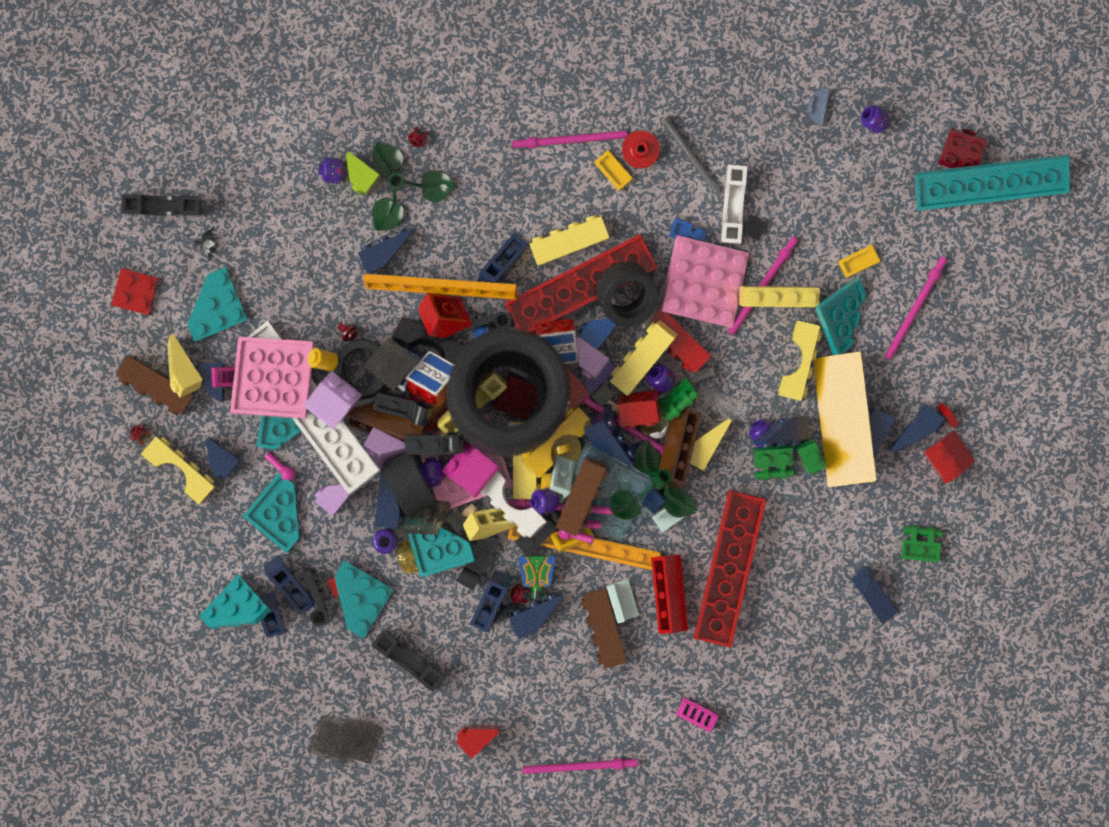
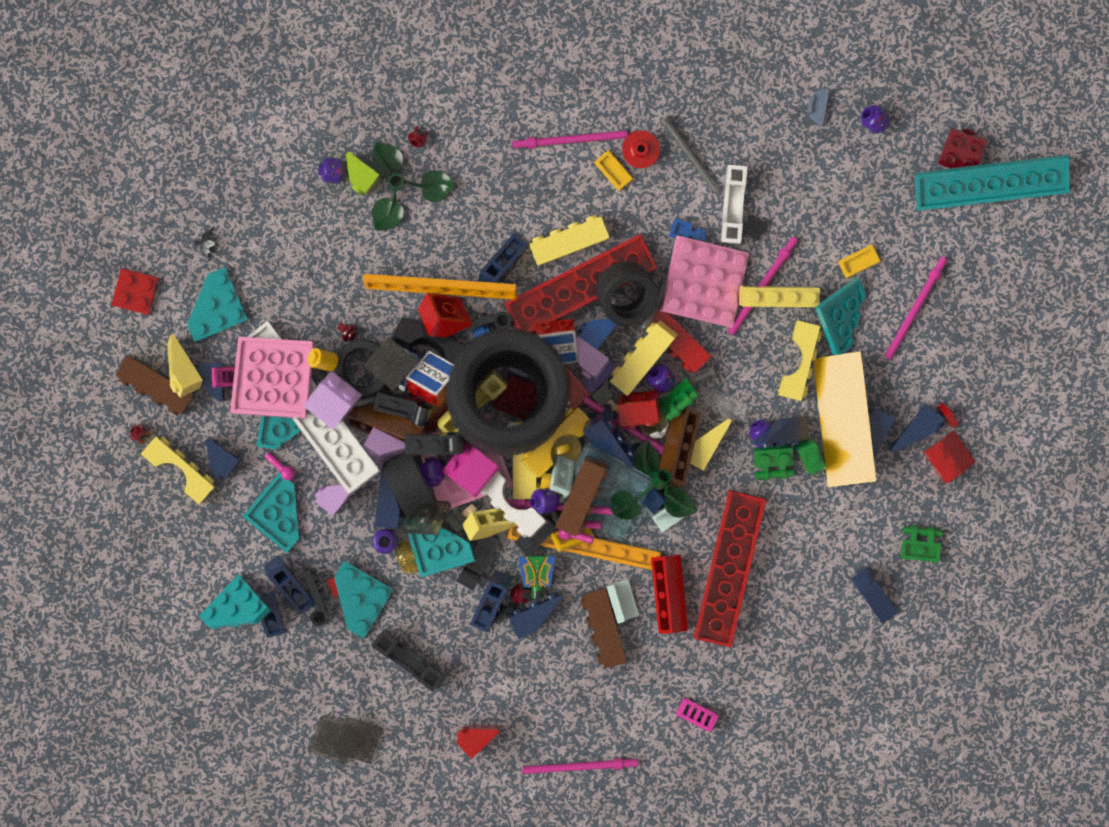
black arch [121,194,202,217] -> none
dark blue slope [358,228,412,274] -> none

